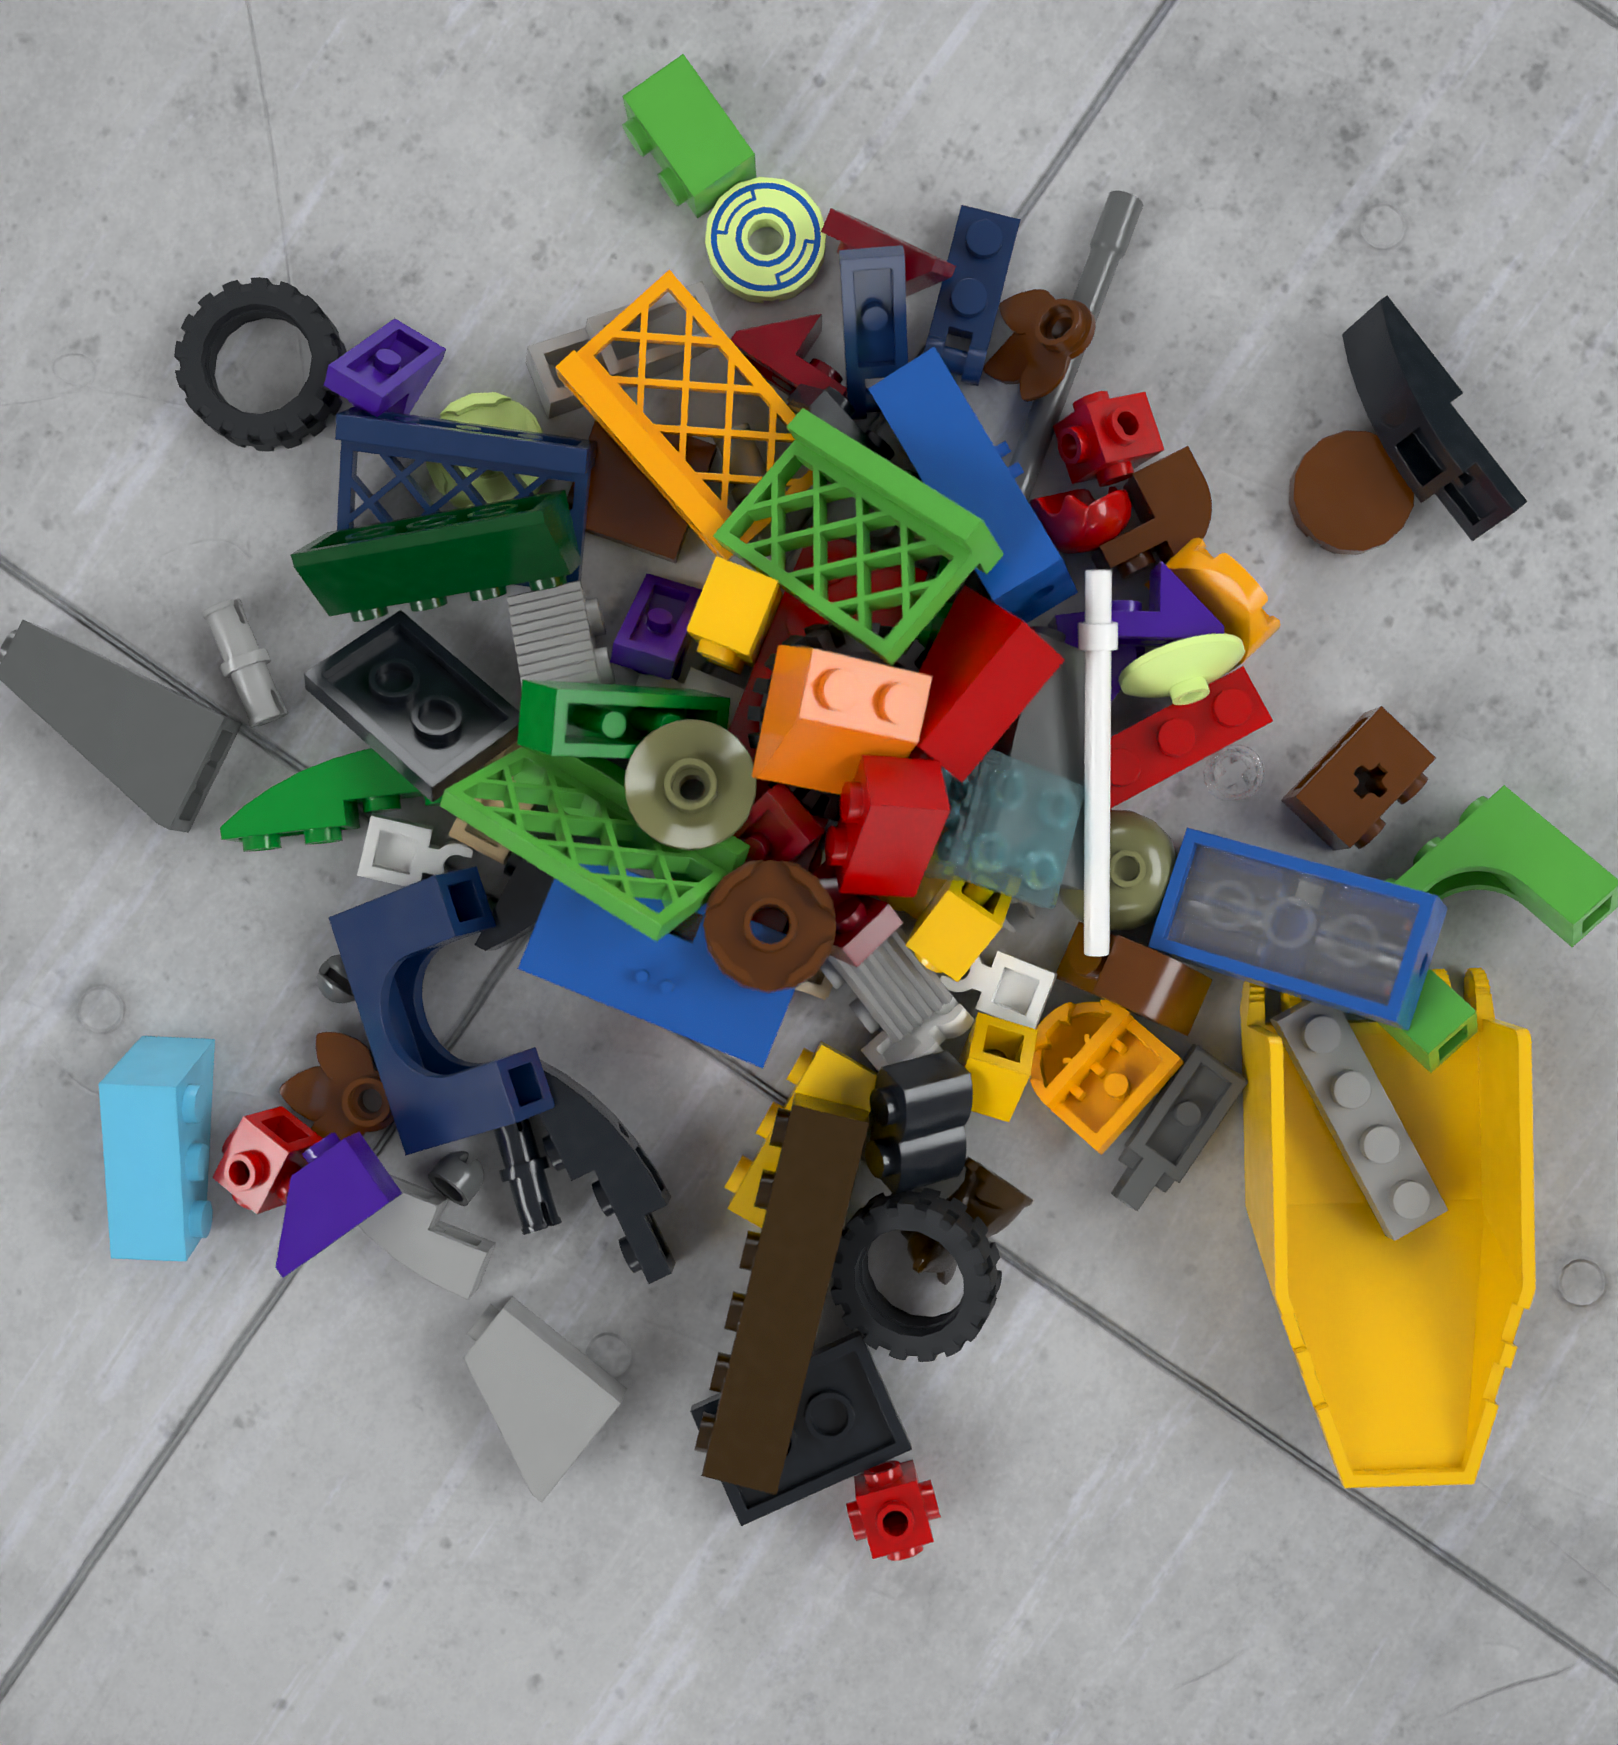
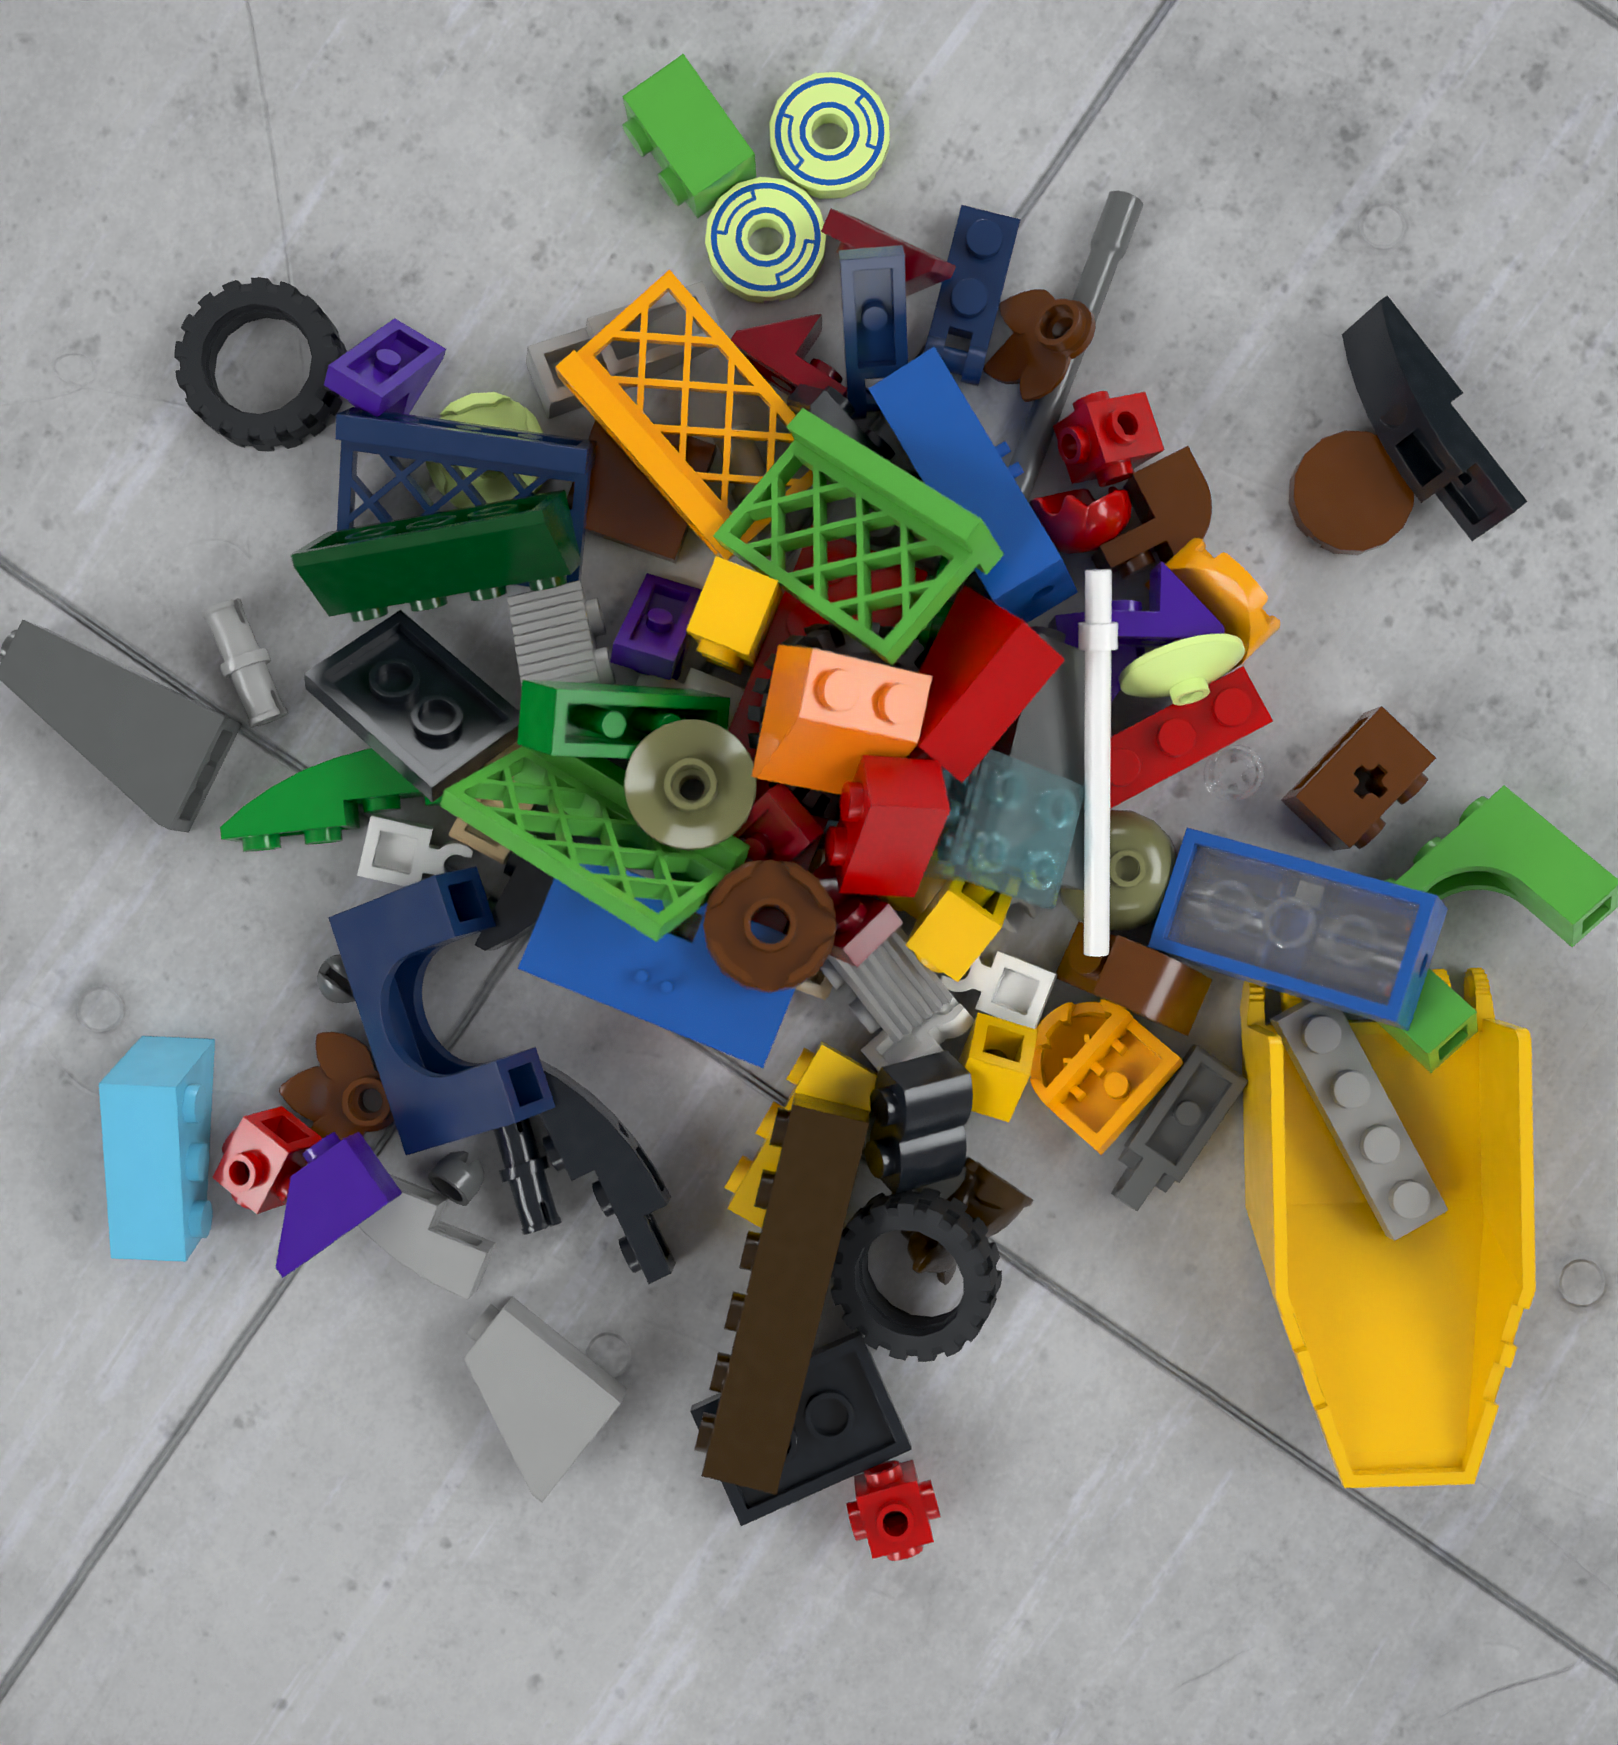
none -> yellowish green tile [769,72,890,199]

